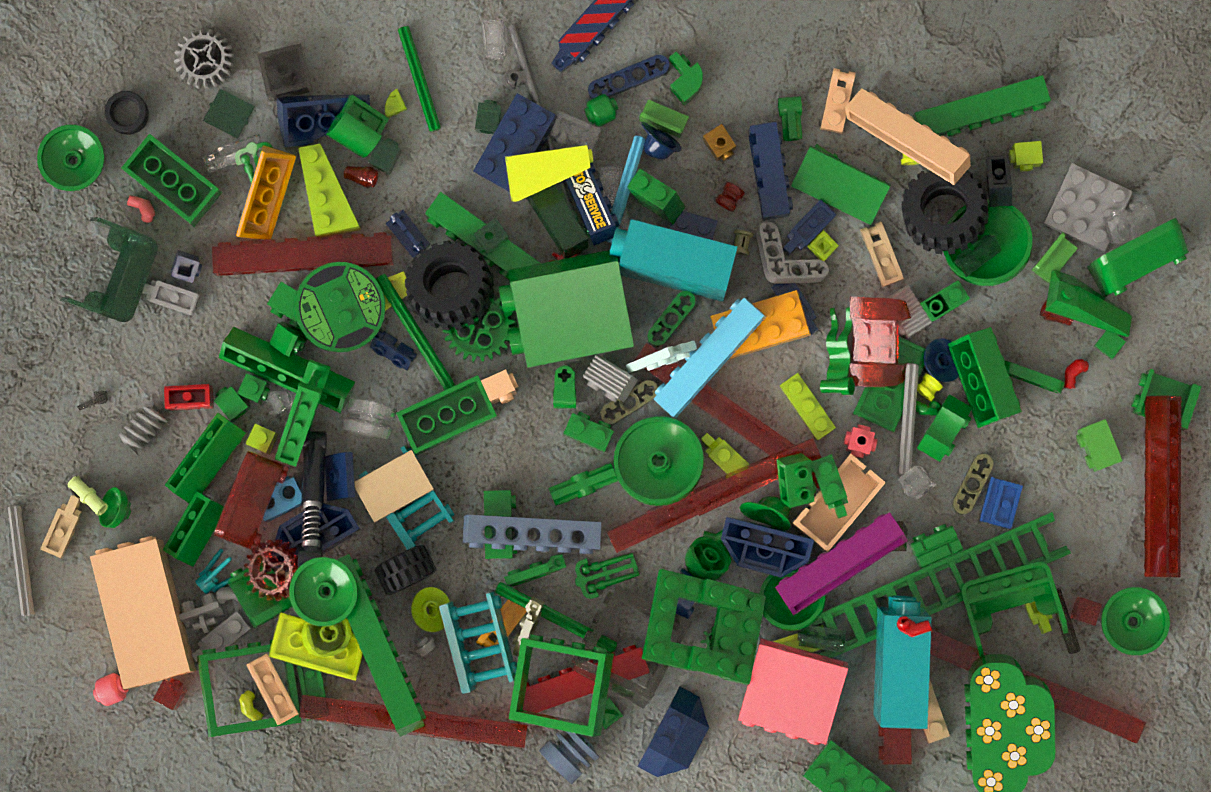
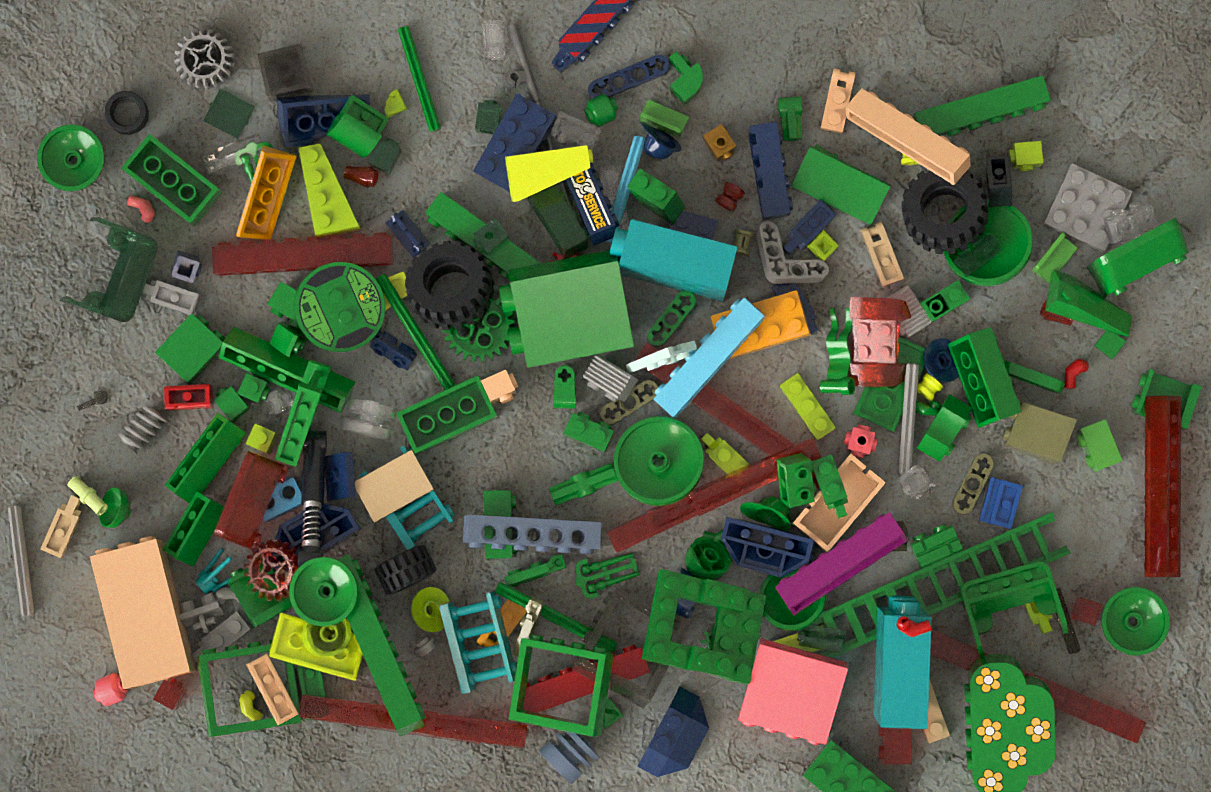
none -> green brick [155,313,225,385]
none -> olive slope [1002,402,1077,465]

